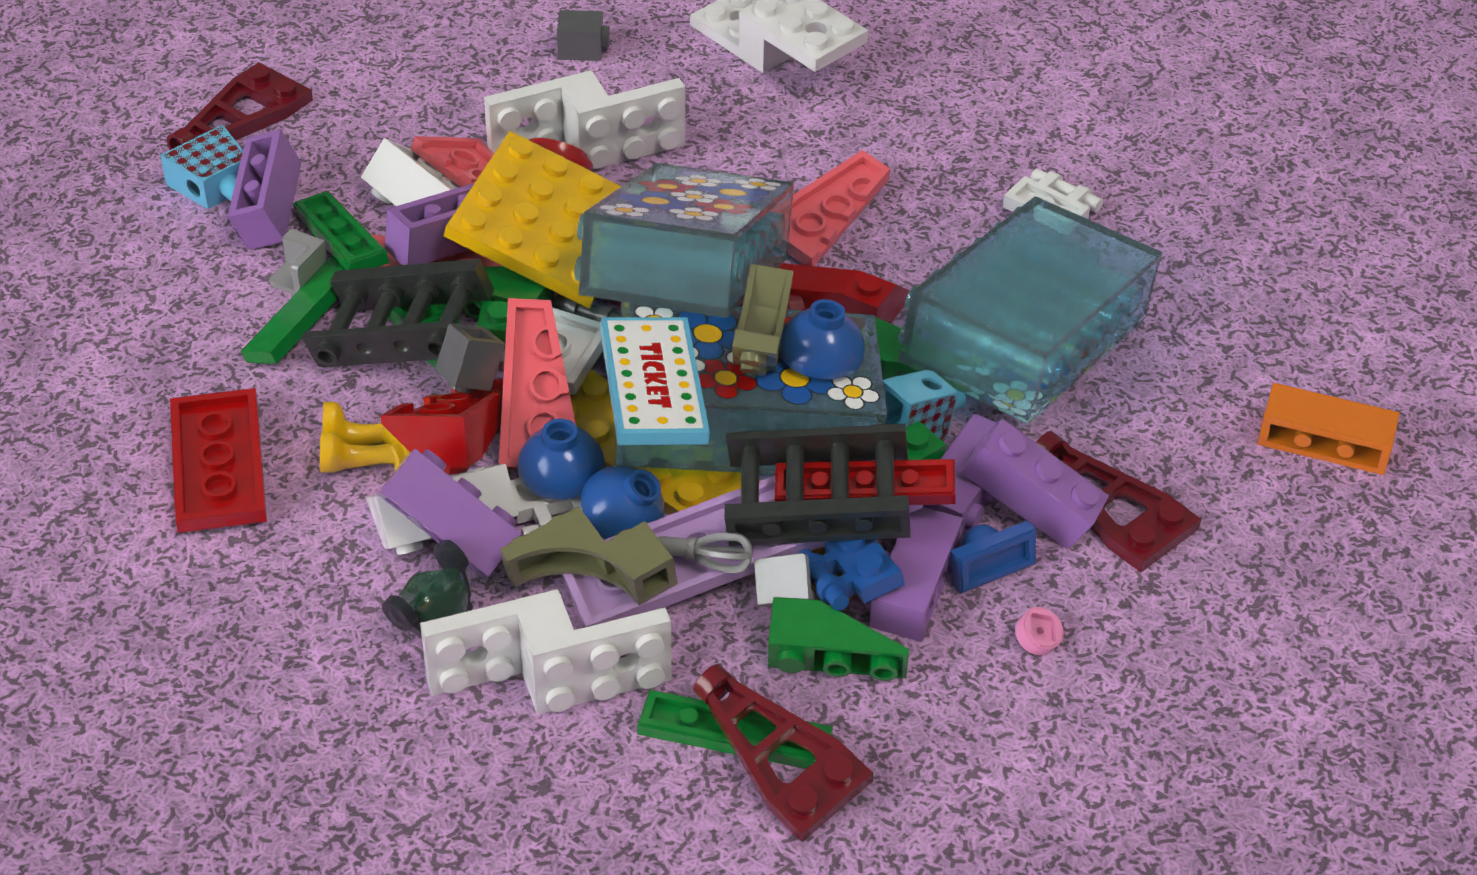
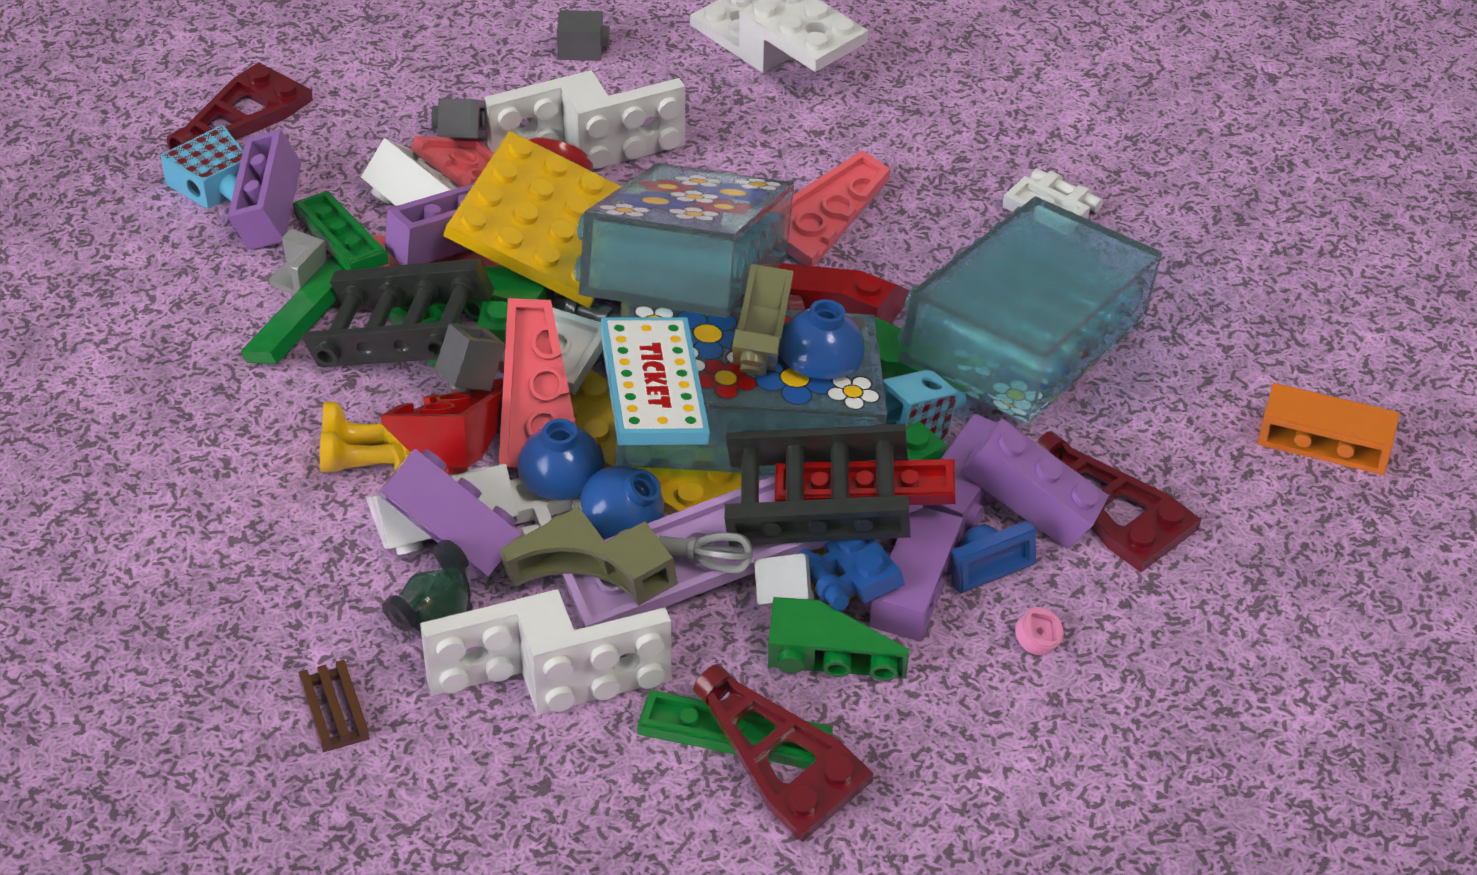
red plate [170,388,267,533] -> none
none -> reddish brown tile [299,660,370,752]
none -> dark grey slope [431,98,487,138]

